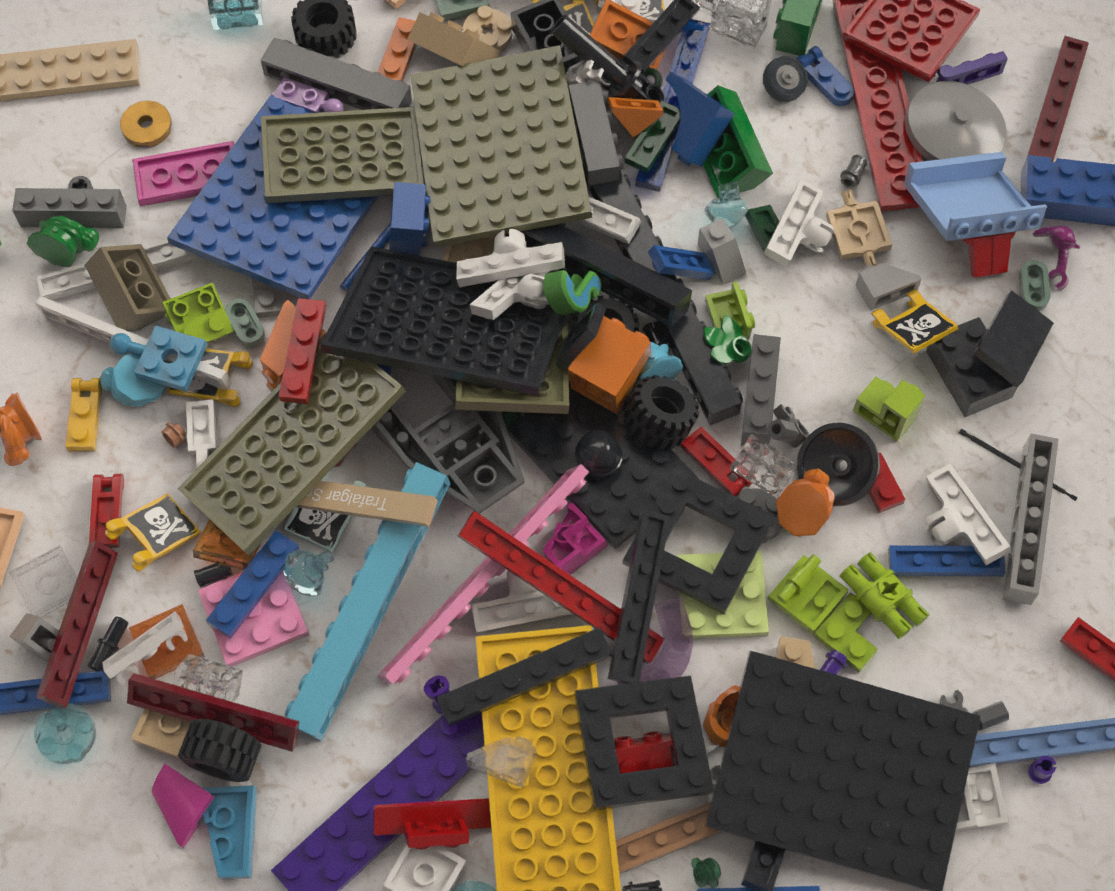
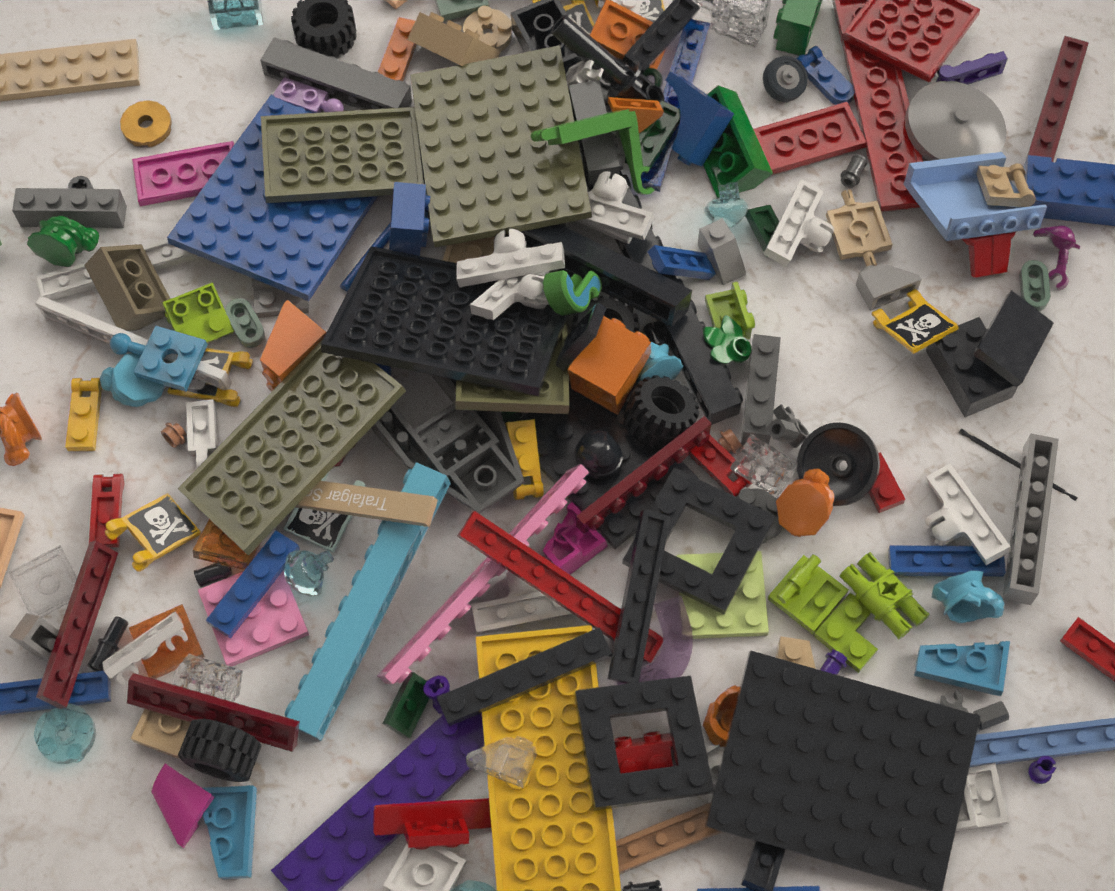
red plate [279,298,327,404] -> none
clear green plate [691,857,721,888] -> none
lime brick [853,376,926,442] -> none
none -> dark green plate [382,672,430,738]
none -> yellow plate [505,420,544,500]
none -> bright green hinge [531,109,655,195]
none -> dark red plate [576,416,712,535]
none -> white plate [580,171,654,240]
none -> nougat plate [718,429,742,454]
none -> plate [753,102,867,175]
none -> dark azure wing [914,641,1010,697]
none -> medium azure piece [931,571,1005,624]
none -> tan plate [976,163,1036,207]

